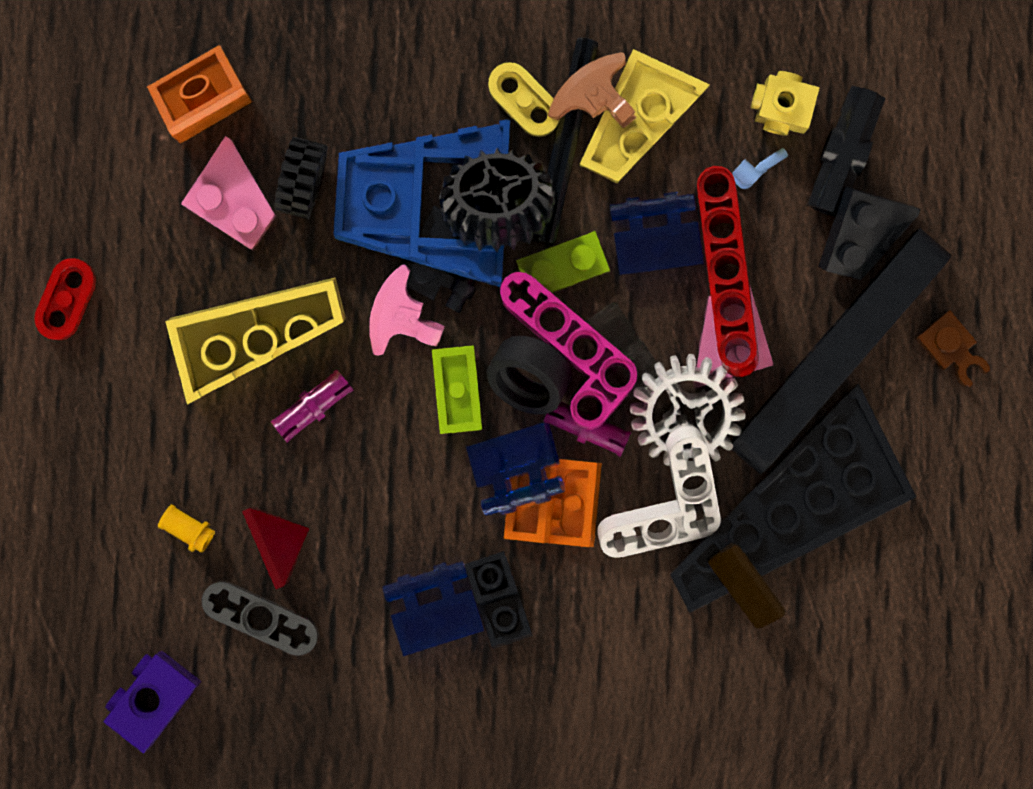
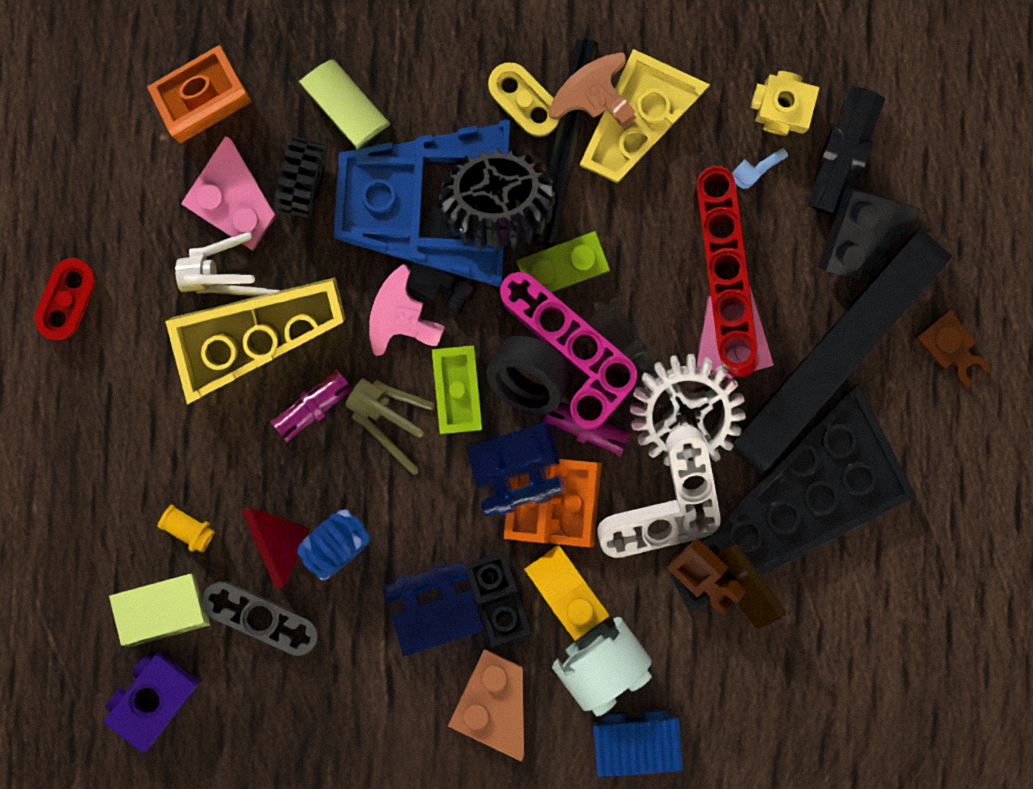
clear blue plate [610,192,704,276] -> none
none -> yellowish green brick [109,573,210,647]
none -> white plant [176,232,280,297]
none -> blue gear [297,509,370,580]
none -> yellowish green brick [299,59,390,149]
none -> olive plant [345,378,435,475]
none -> nougat wing [448,648,524,761]
none -> yellow slope [525,544,610,641]
none -> light aqua brick [552,617,652,716]
none -> blue brick [593,709,683,777]
none -> reddish brown plate [667,538,746,614]

